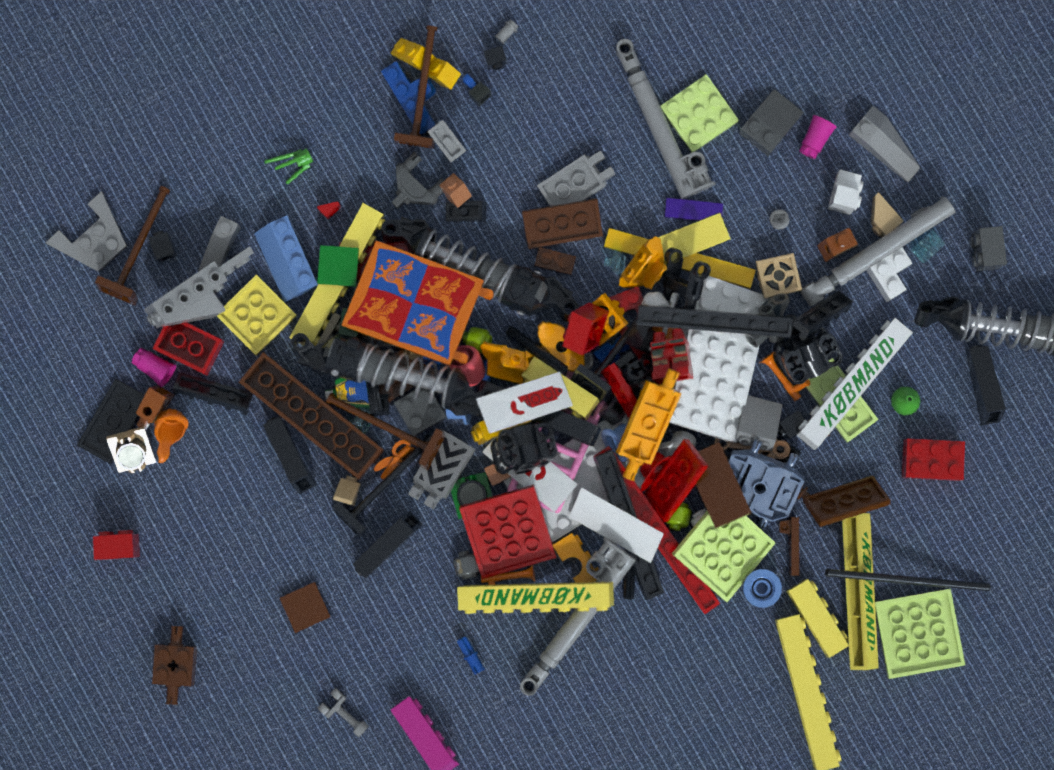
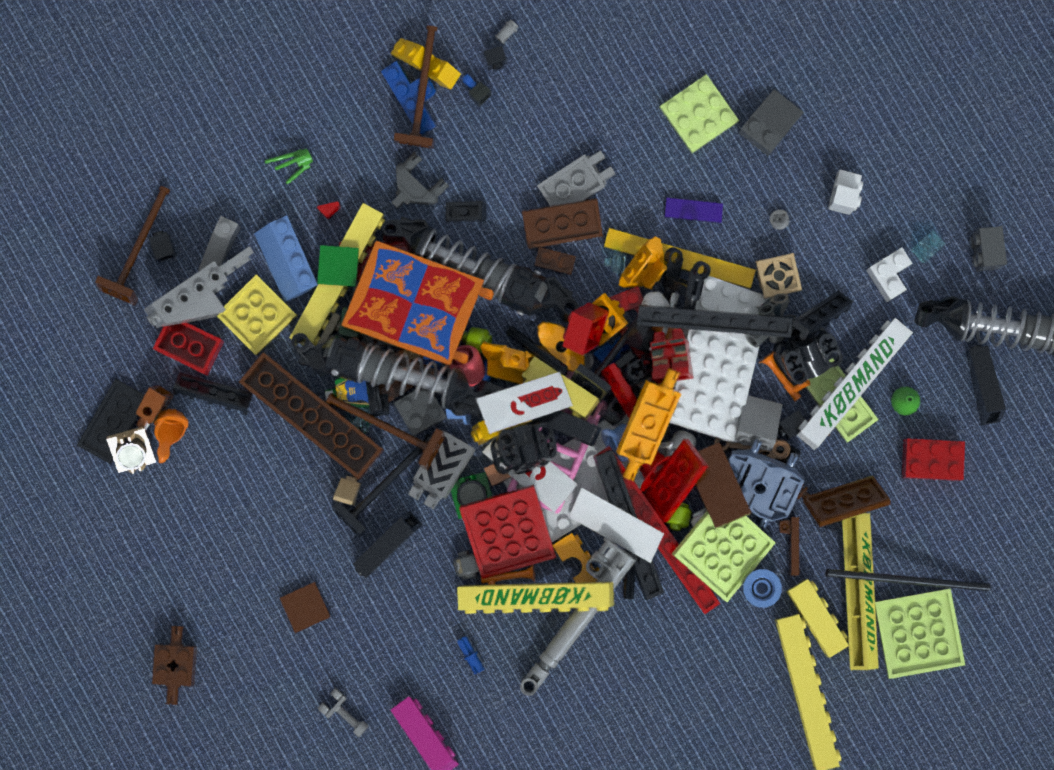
light grey wing [46,191,127,272] -> none
red brick [93,530,140,560] -> none
dark pink plant [132,347,176,387] -> none
black slope [263,416,316,494] -> none
orange piece [374,440,414,479] -> none
light grey panel [427,120,466,162] -> none
nougat brick [439,173,472,208] -> none
light grey piece [616,39,716,199] -> none
light yellow sticker [658,213,730,265] -> none
dark pink plant [799,115,837,159] -> none
light grey piece [800,196,956,307] -> none
dark orange torso [817,227,858,262] -> none
light grey wedge [849,106,920,183] -> none
tan slope [871,192,903,237] -> none

